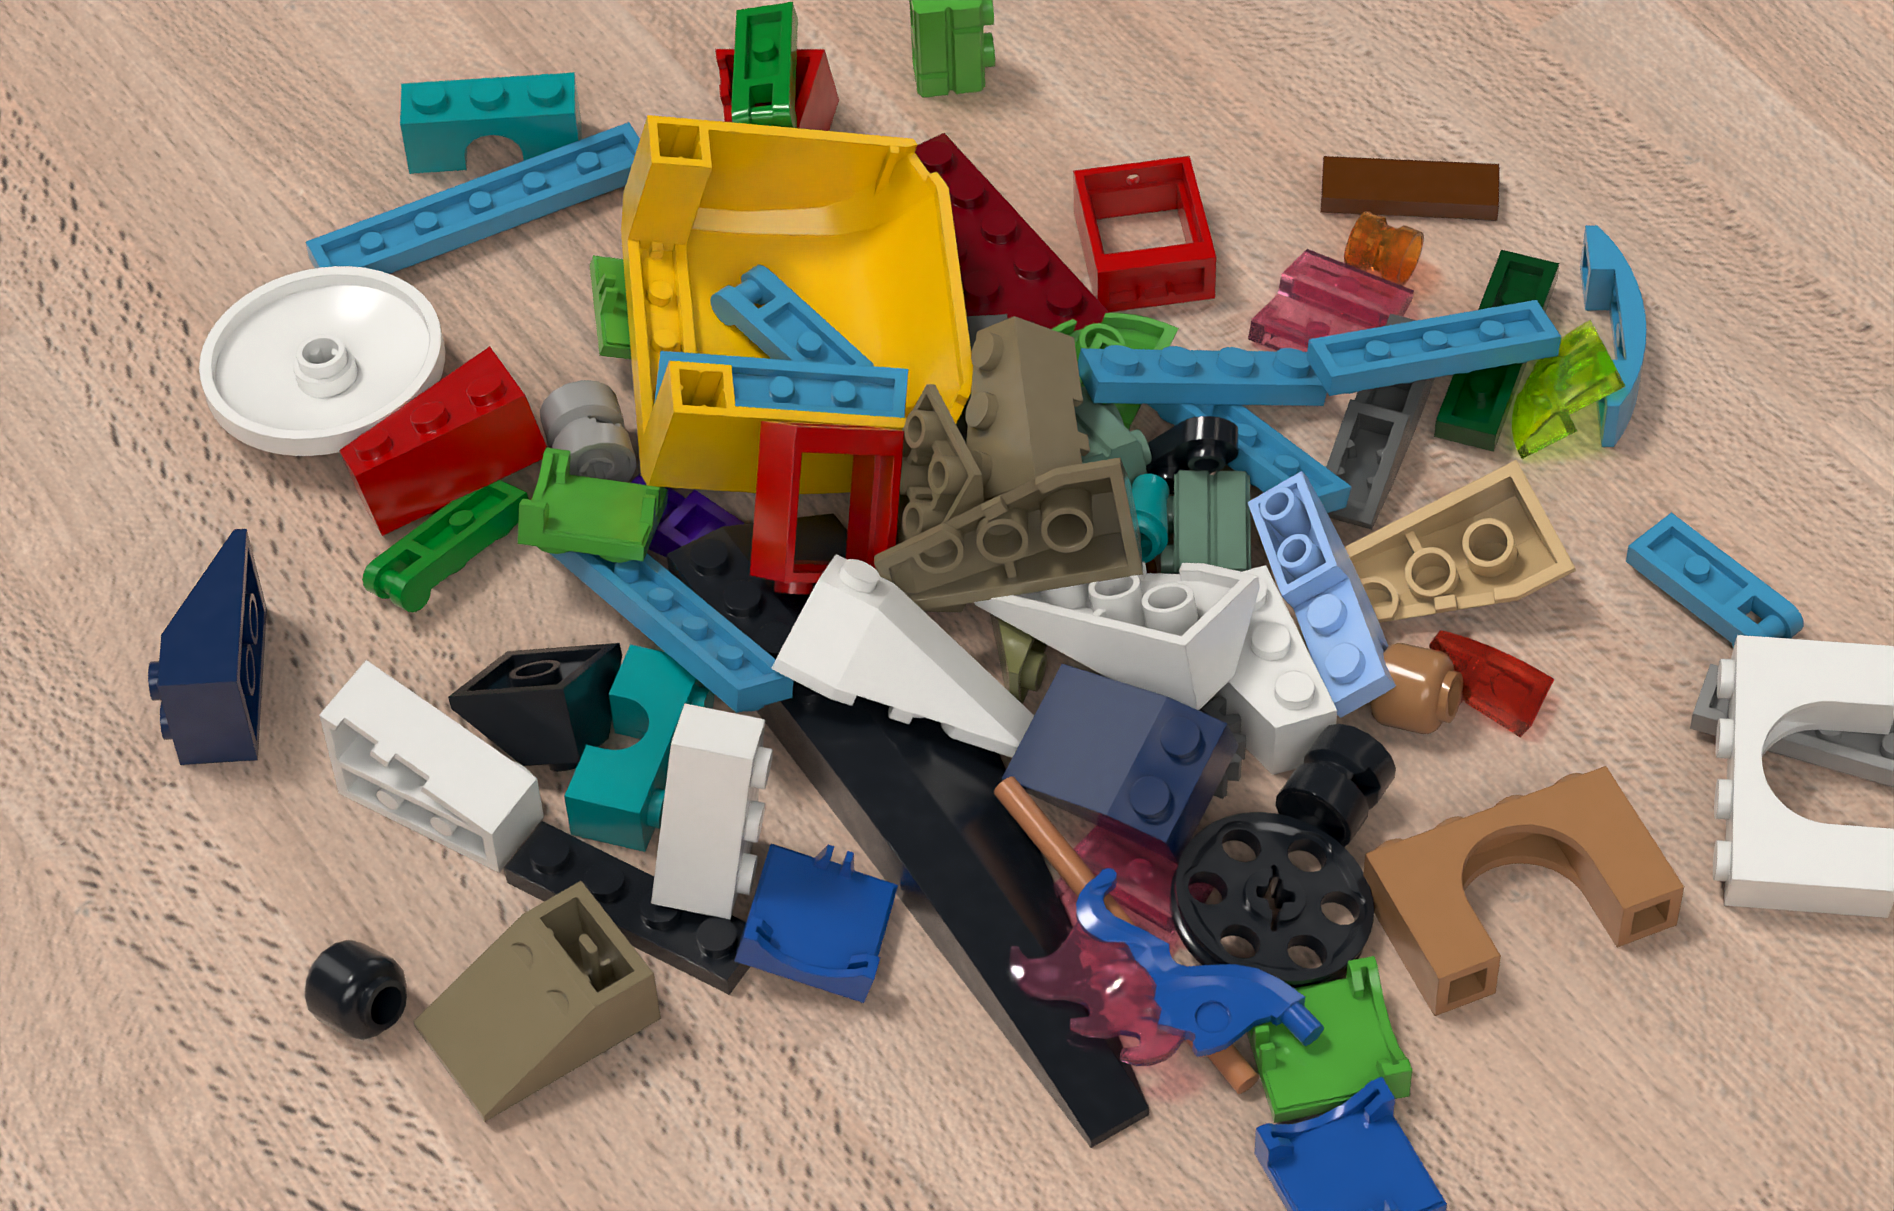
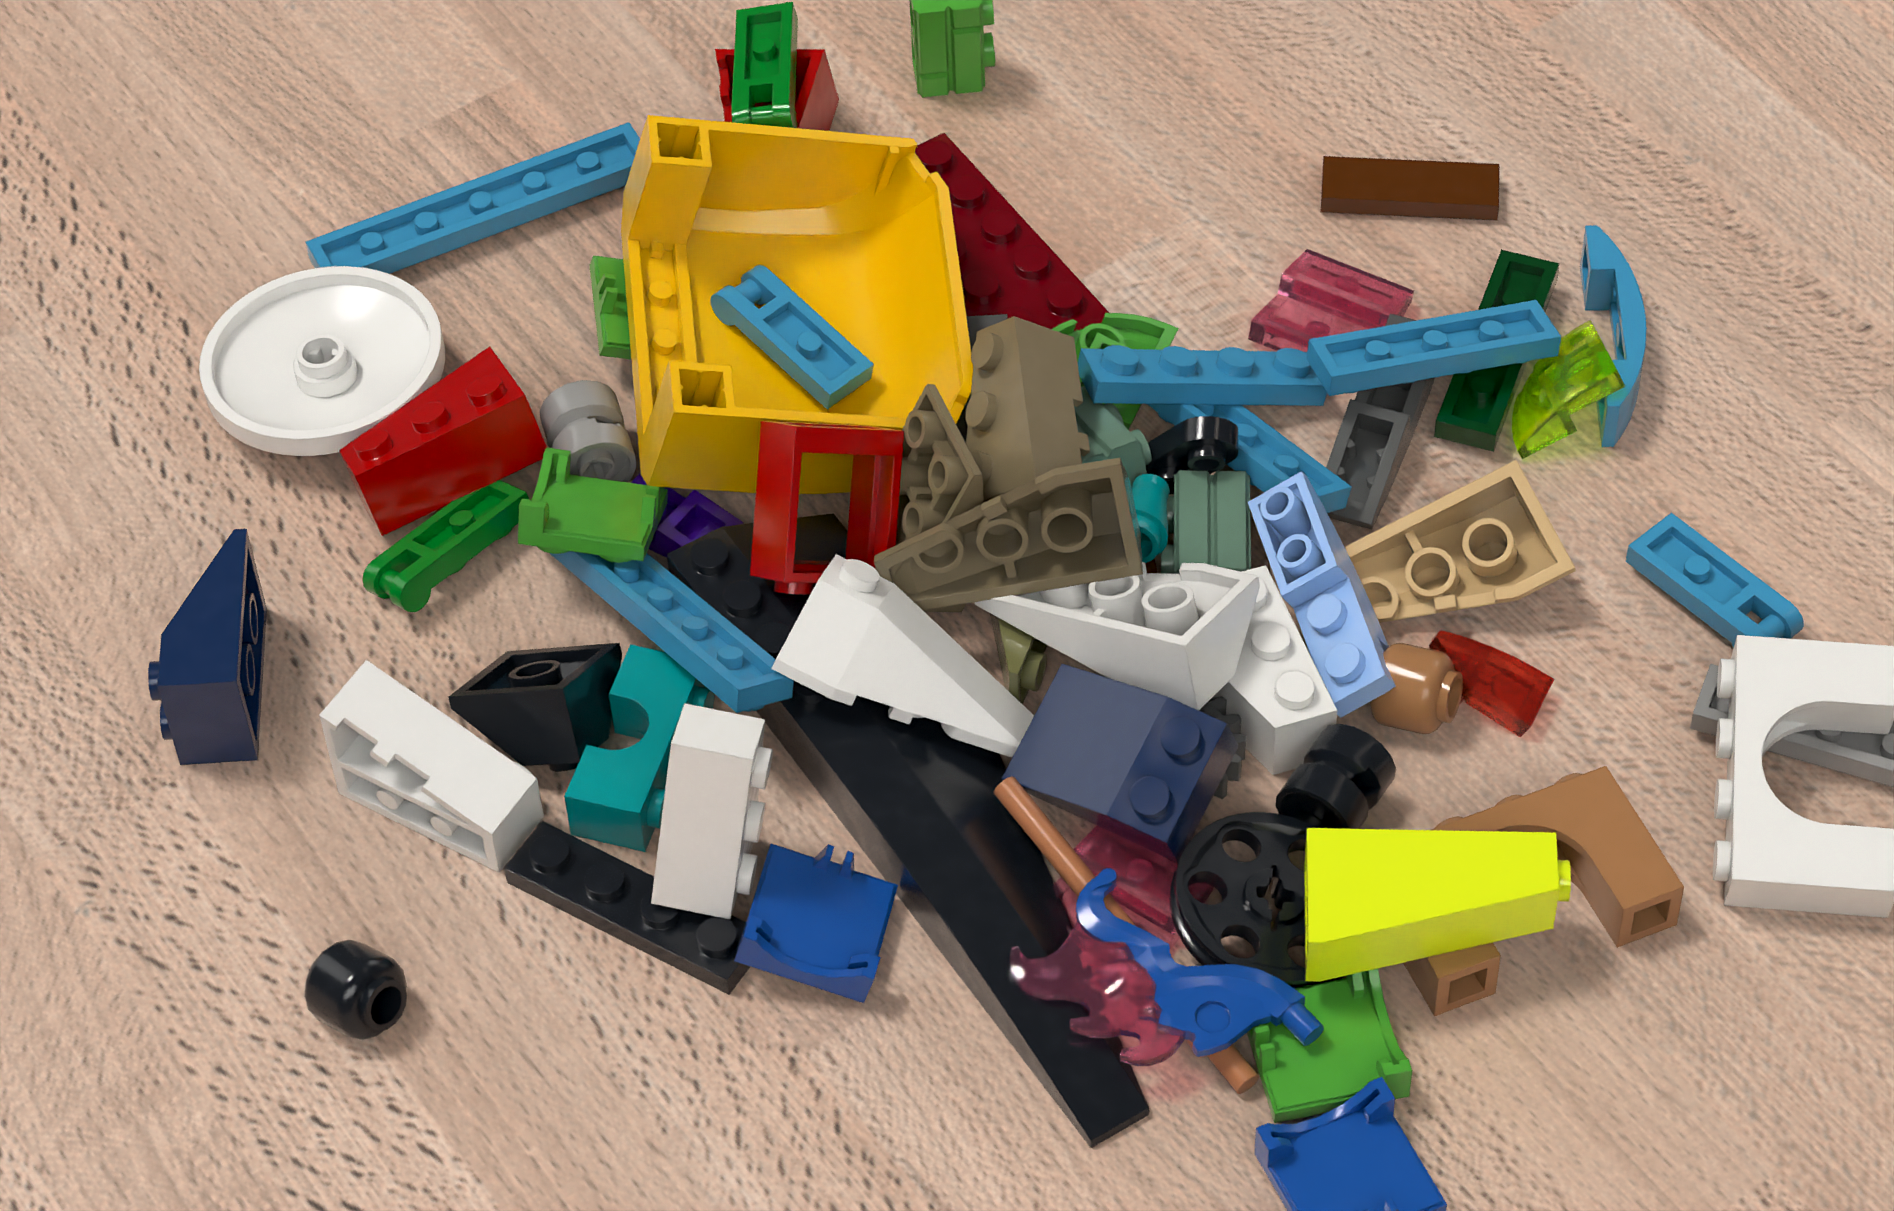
teal arch [400,72,582,174] -> none
dark tan slope [414,881,661,1122] -> none
dark azure plate [654,351,908,418] -> none
red window [1073,156,1217,312] -> none
clear orange wheel [1344,210,1424,287] -> none
none -> neon yellow slope [1304,828,1571,982]

